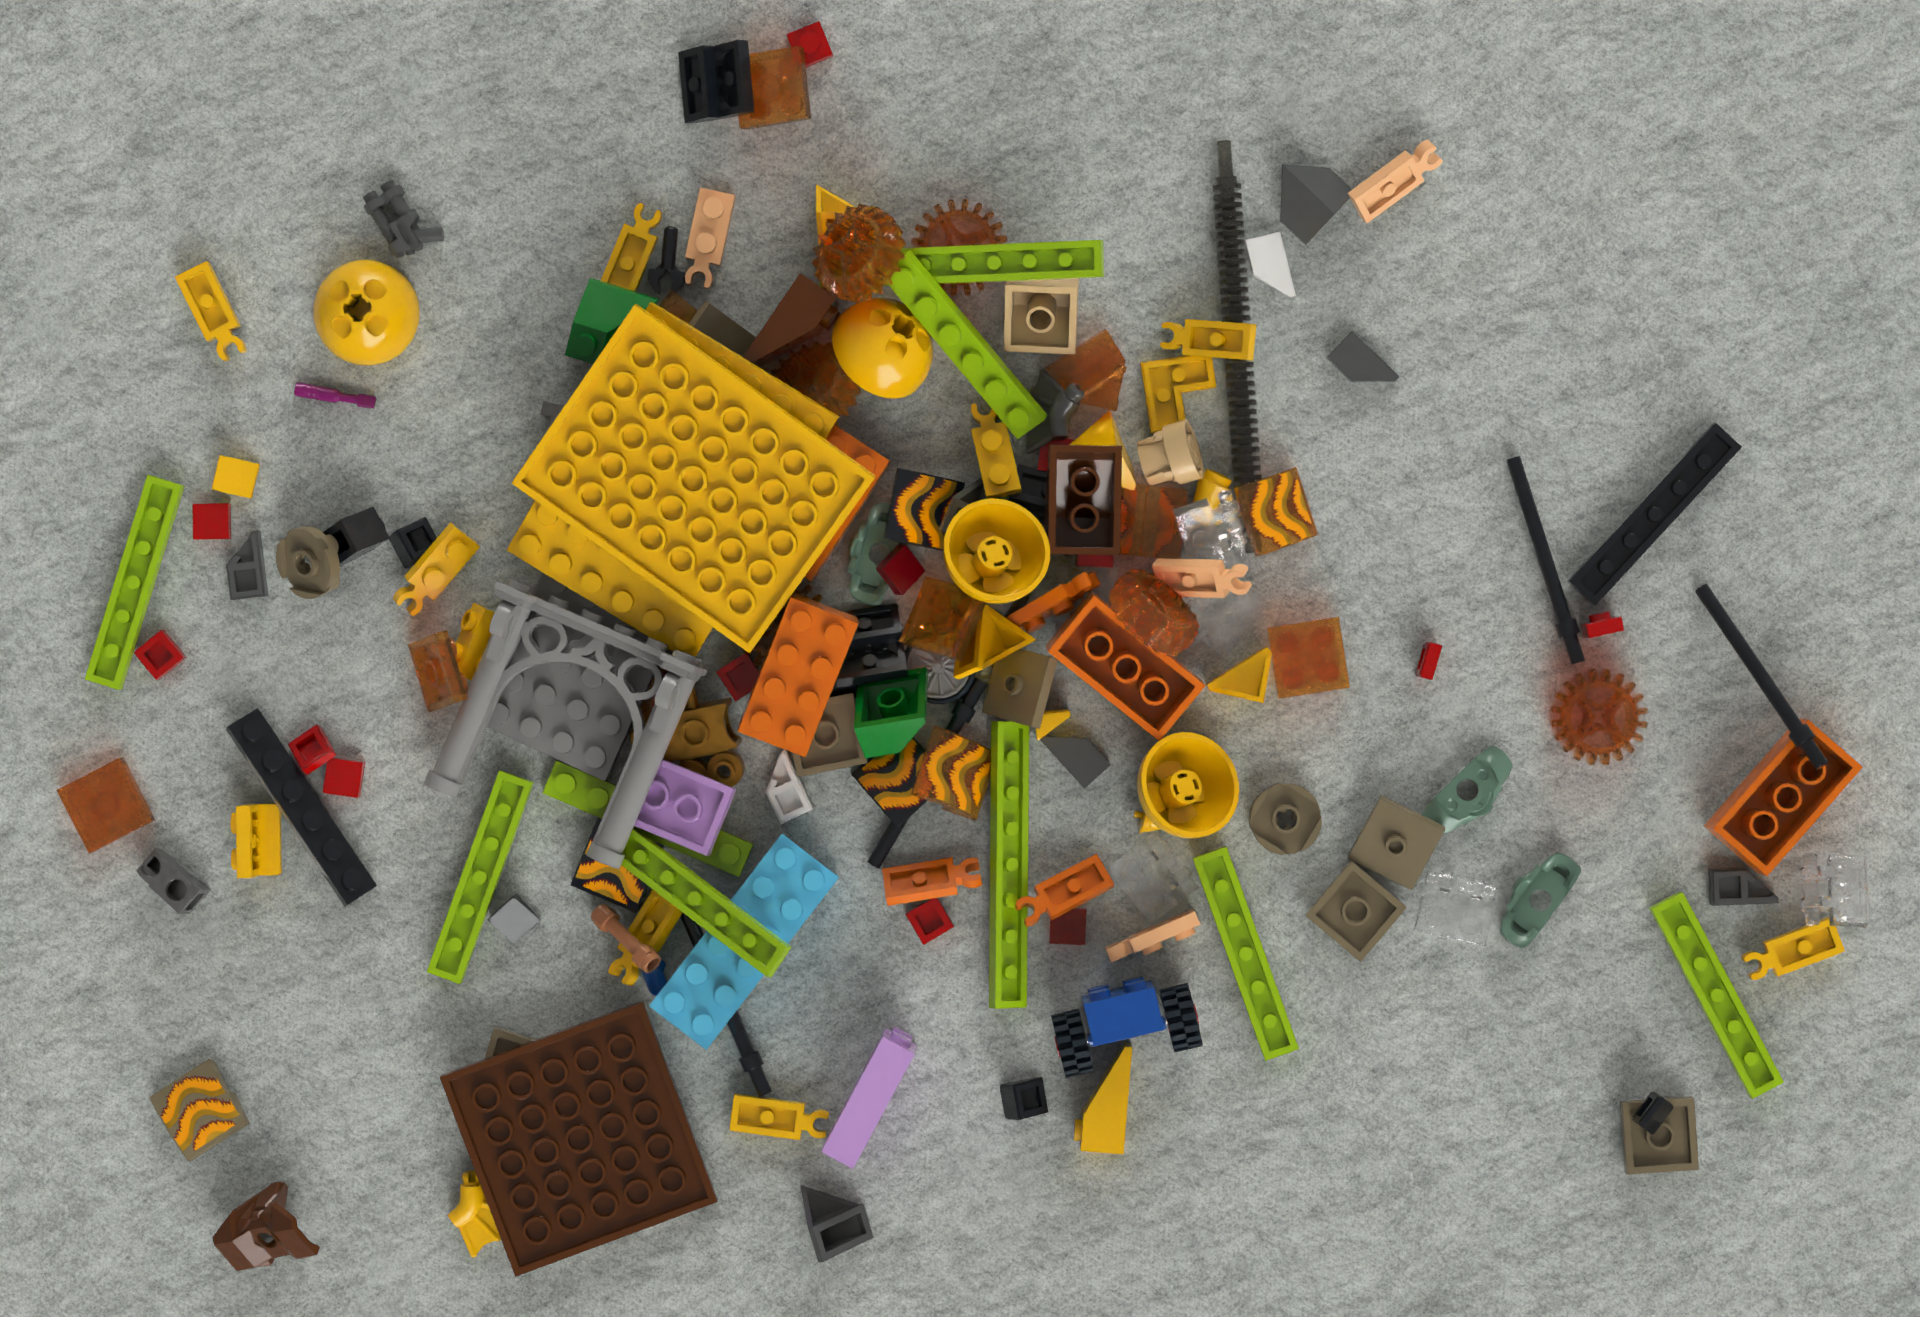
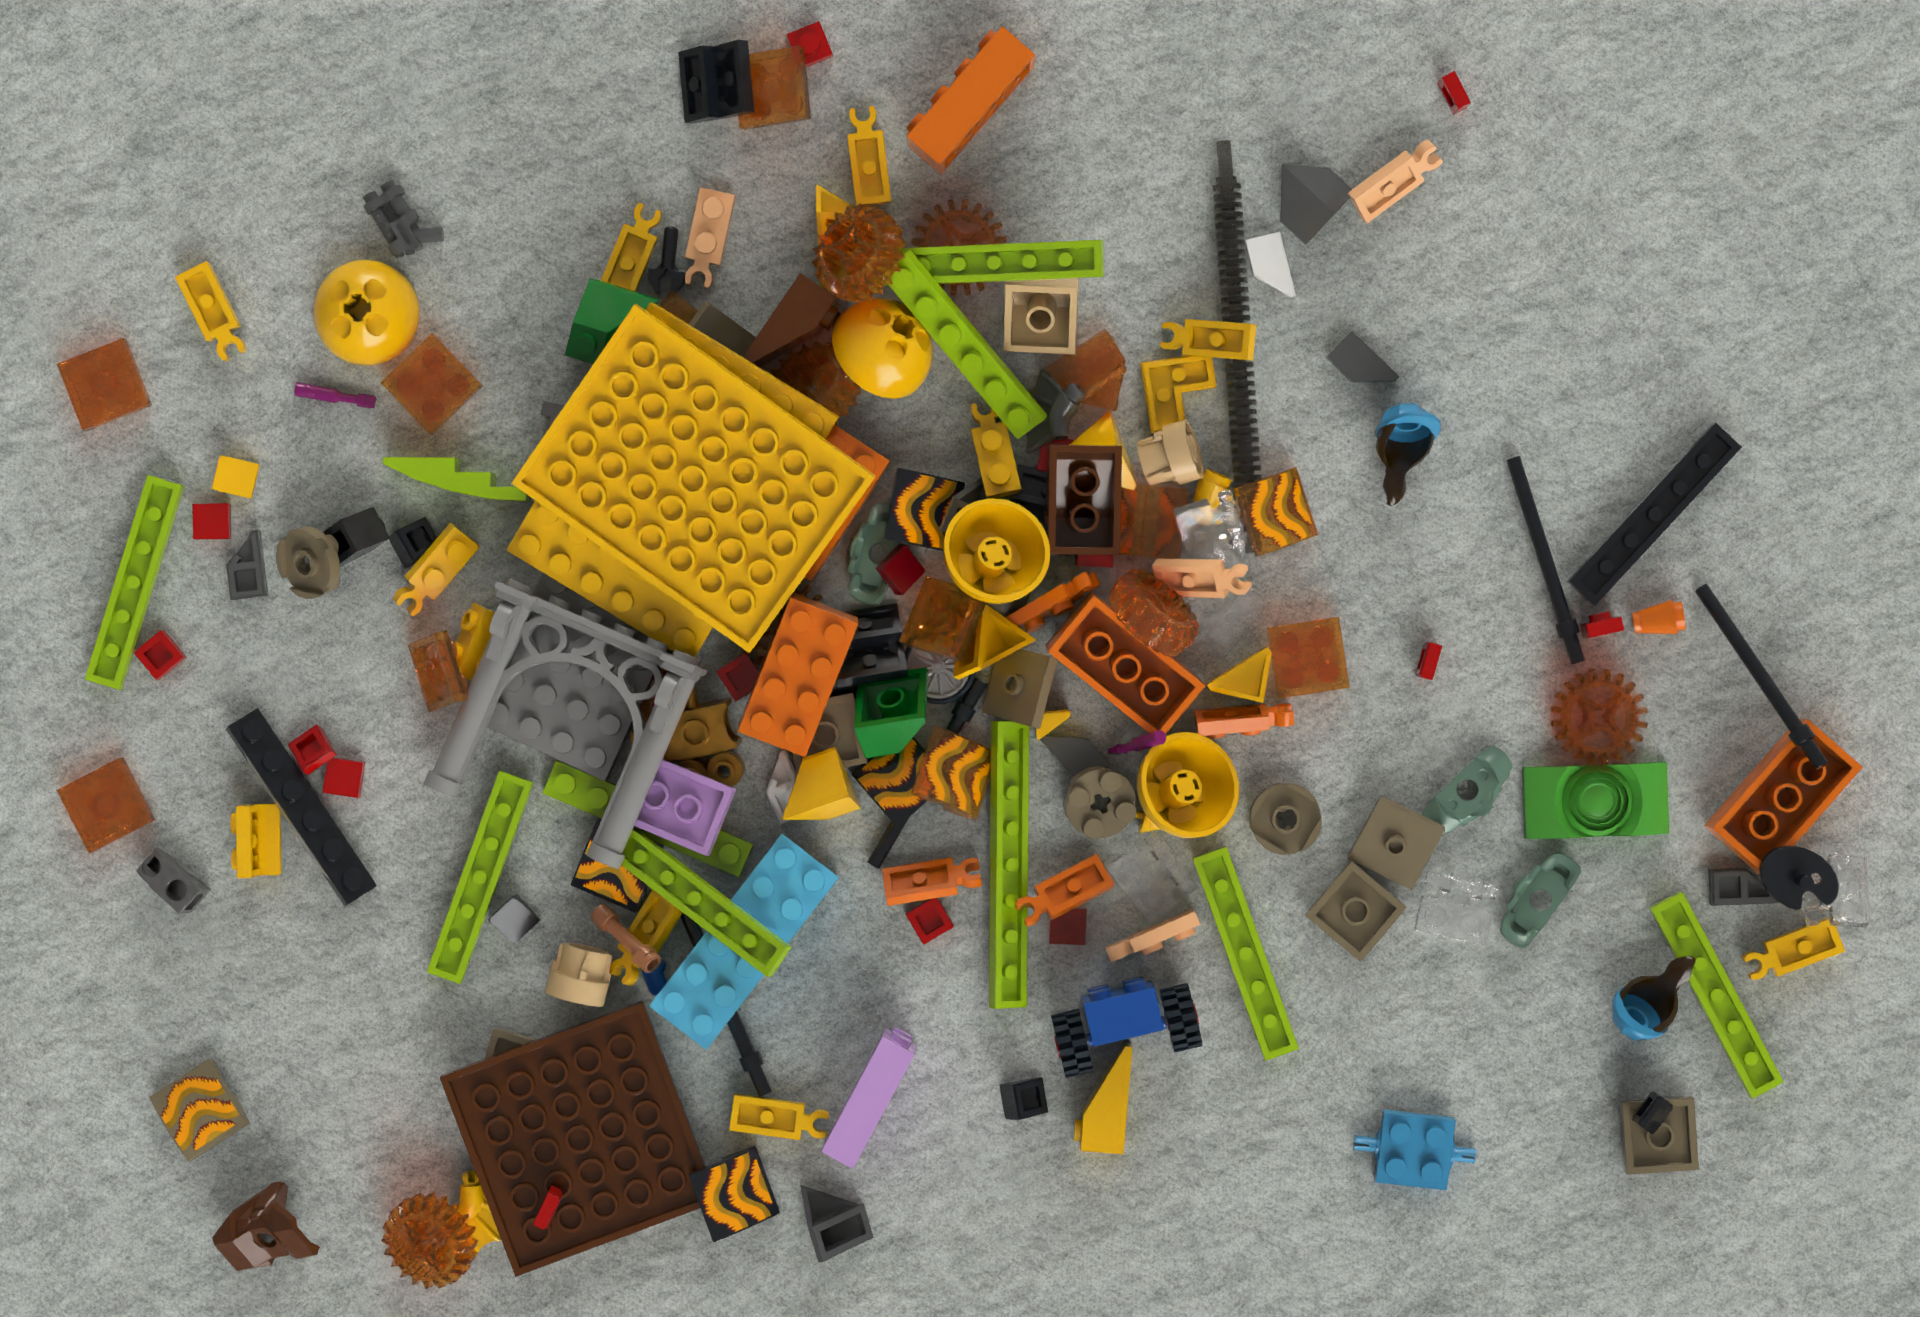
none -> clear orange plate [57,338,152,431]
none -> clear orange plate [380,333,483,435]
none -> clear orange gear [381,1192,479,1289]
none -> lime slope [383,457,531,503]
none -> red tile [533,1185,563,1230]
none -> tan piece [544,942,612,1007]
none -> slope [689,1145,780,1242]
none -> yellow slope [782,747,861,820]
none -> yellow plate [847,106,892,207]
none -> orange brick [906,26,1035,175]
none -> dark tan plate [1063,766,1136,839]
none -> magenta piece [1108,730,1166,755]
none -> orange plate [1194,703,1294,739]
none -> dark azure plate [1353,1109,1476,1190]
none -> piece [1375,403,1441,506]
none -> red tile [1437,71,1471,115]
none -> bright green slope [1522,762,1669,839]
none -> piece [1612,956,1696,1040]
none -> orange cone [1632,599,1686,635]
none -> black piece [1759,846,1839,910]

